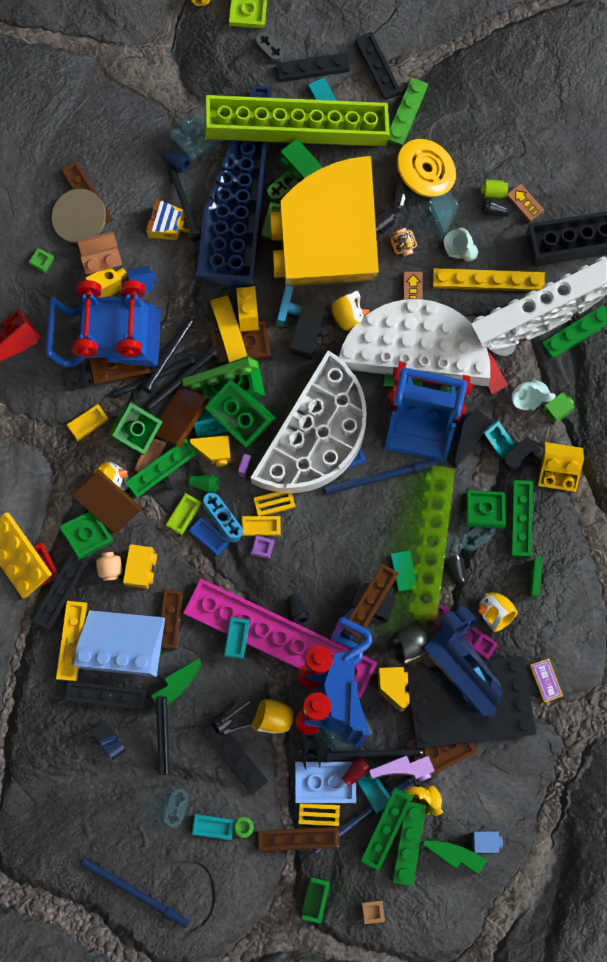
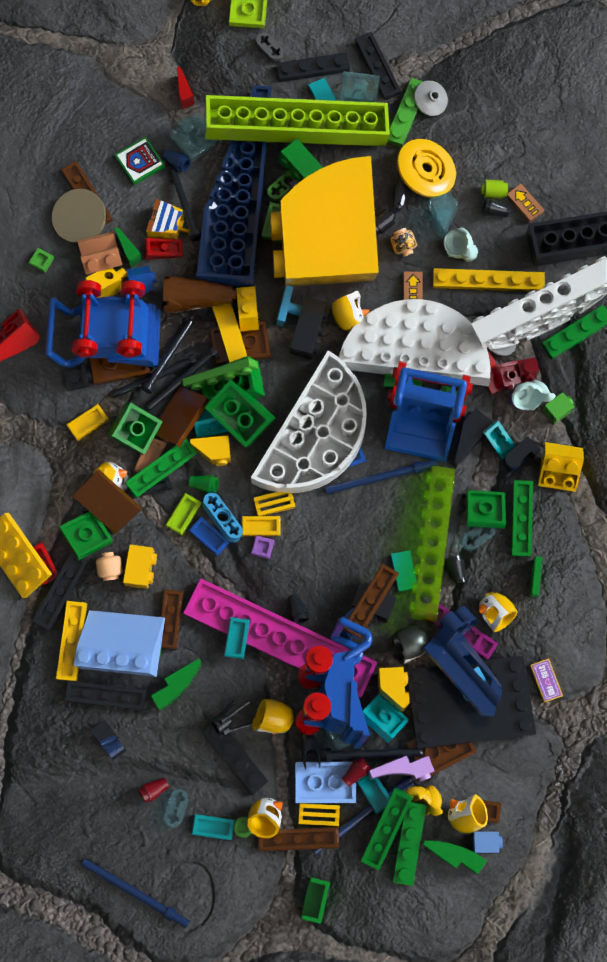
black axle [156,696,170,775] -> none
medium lavender tile [238,454,251,478] -> none
medium nougat plate [362,901,385,924] -> none
none -> tile [115,137,165,185]
none -> green slope [115,227,142,268]
none -> dark red cone [138,777,170,803]
none -> red slope [143,238,183,260]
none -> reddish brown cone [163,276,237,314]
none -> red slope [177,67,195,109]
none -> yellow piece [247,798,283,839]
none -> clear light blue slope [340,71,380,103]
none -> teal plate [363,693,409,743]
none -> light grey dish [414,81,448,116]
none -> yellow piece [448,794,488,833]
none -> reddish brown tile [482,800,502,823]
none -> dark red brick [492,360,521,391]
none -> dark red brick [516,357,539,385]

